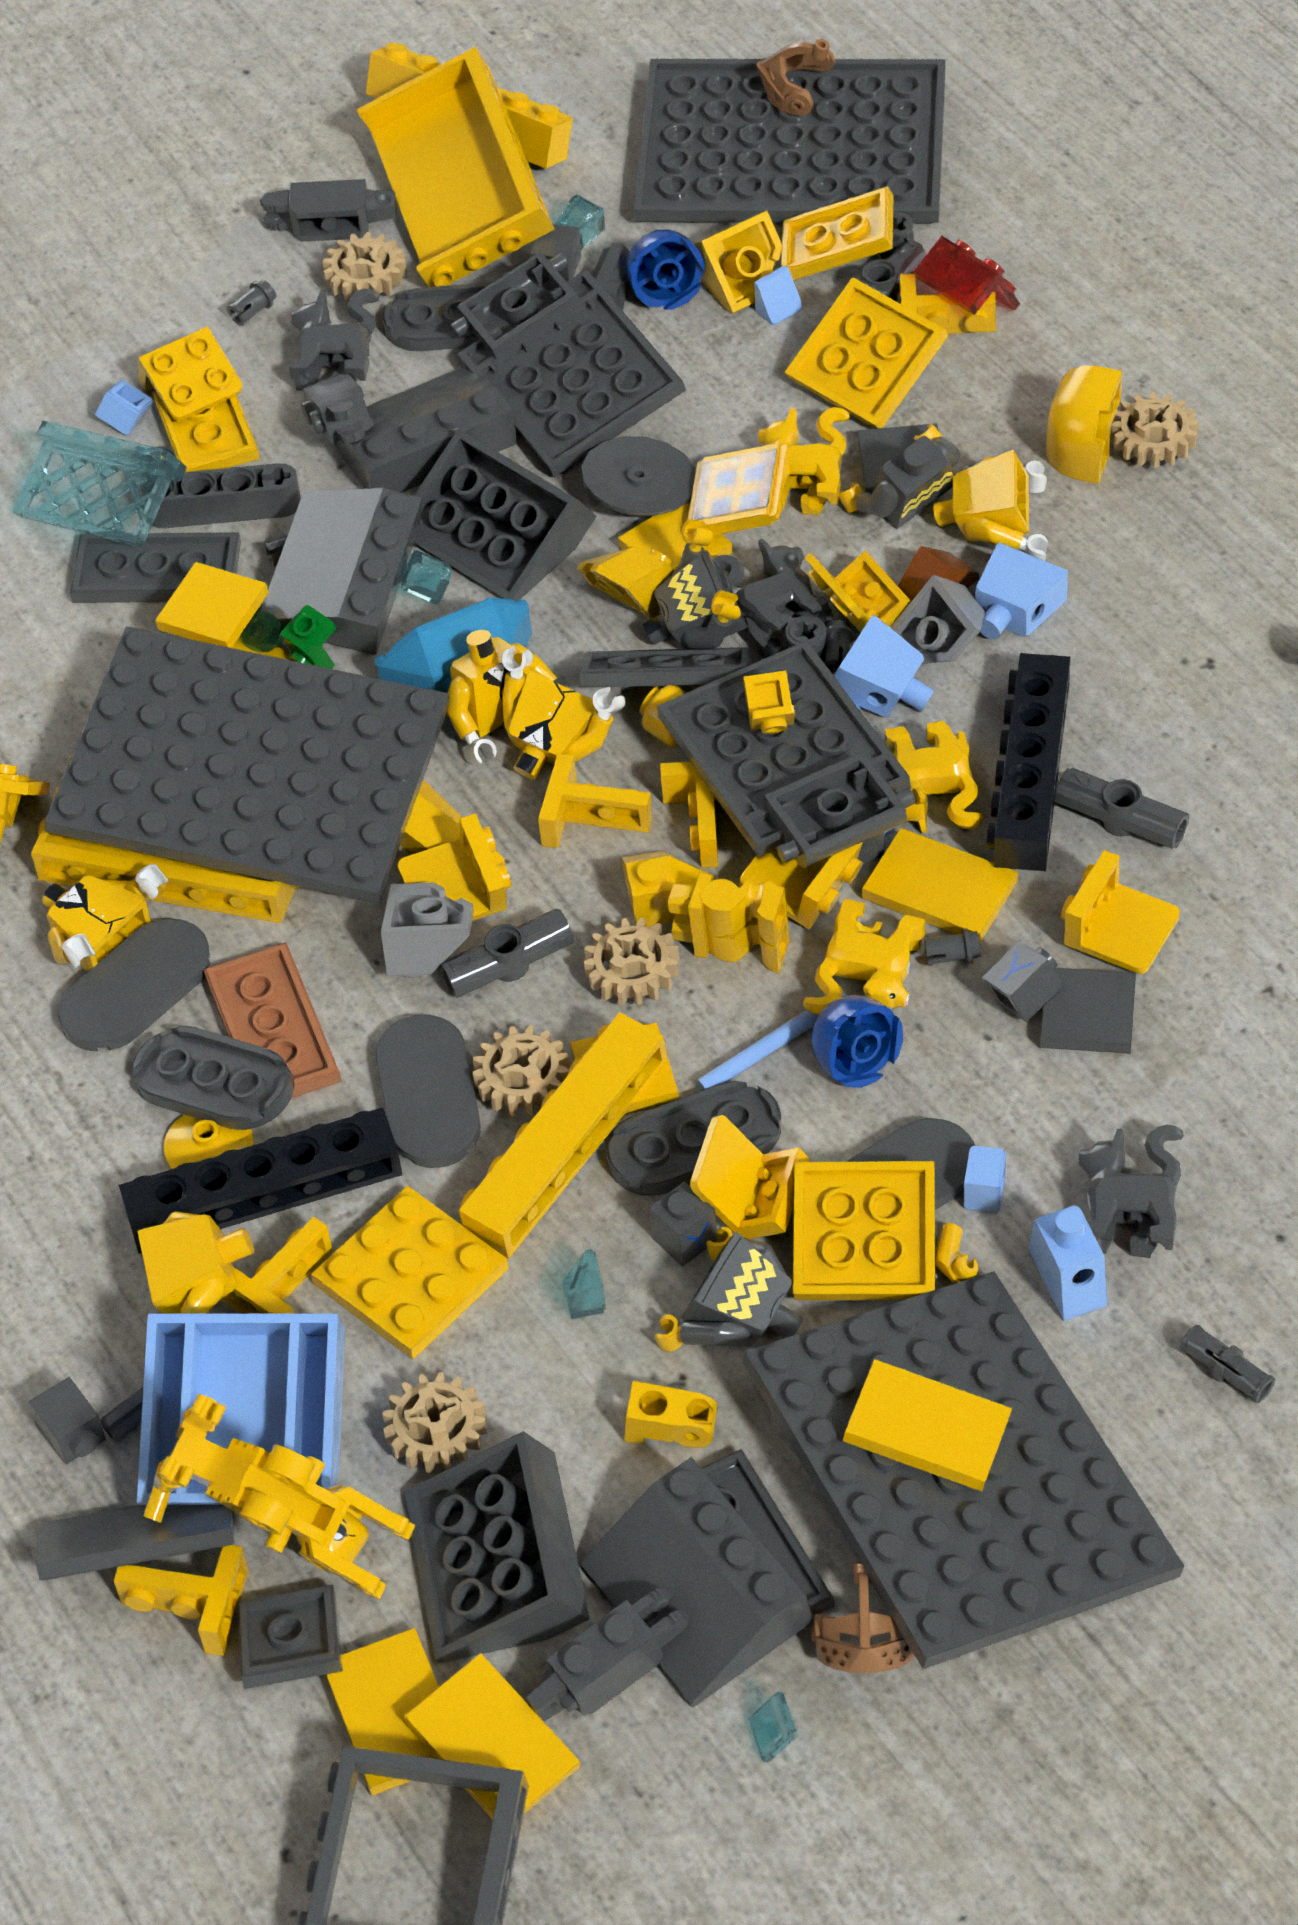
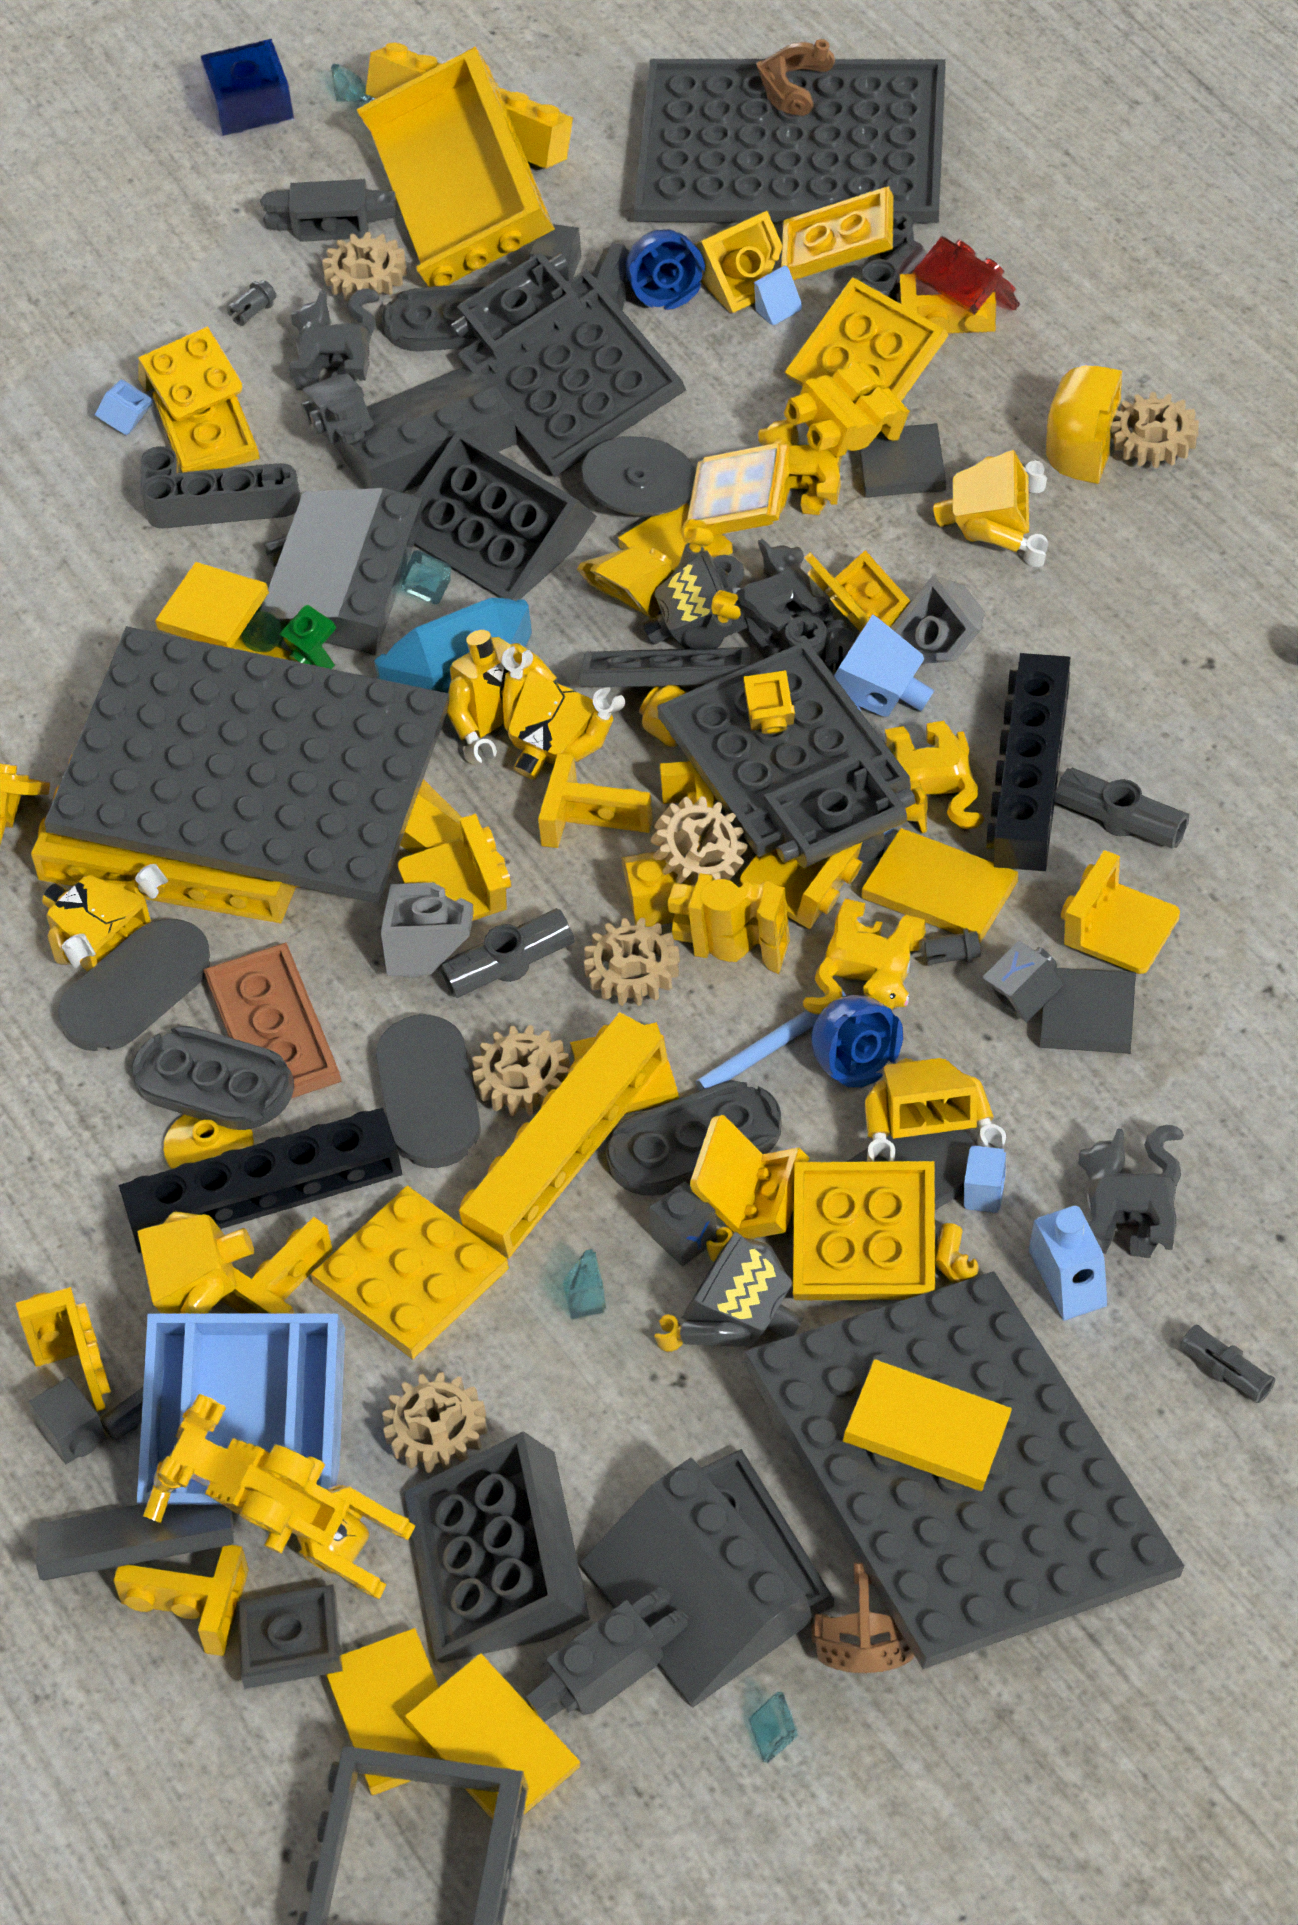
clear light blue fence [12,420,187,548] -> none
dark grey tile [70,532,241,603] -> none
clear light blue slope [556,194,605,249] -> none
yellow leg [624,1381,718,1448] -> none
dark grey torso [839,423,960,529] -> none
dark orange slope [898,546,979,601] -> none
light blue torso [975,543,1068,639] -> none
none -> yellow bracket [16,1287,111,1412]
none -> clear blue brick [200,38,294,136]
none -> clear light blue slope [331,63,373,103]
none -> tan gear [651,796,747,886]
none -> yellow hips [784,361,910,458]
none -> yellow torso [865,1058,1006,1162]

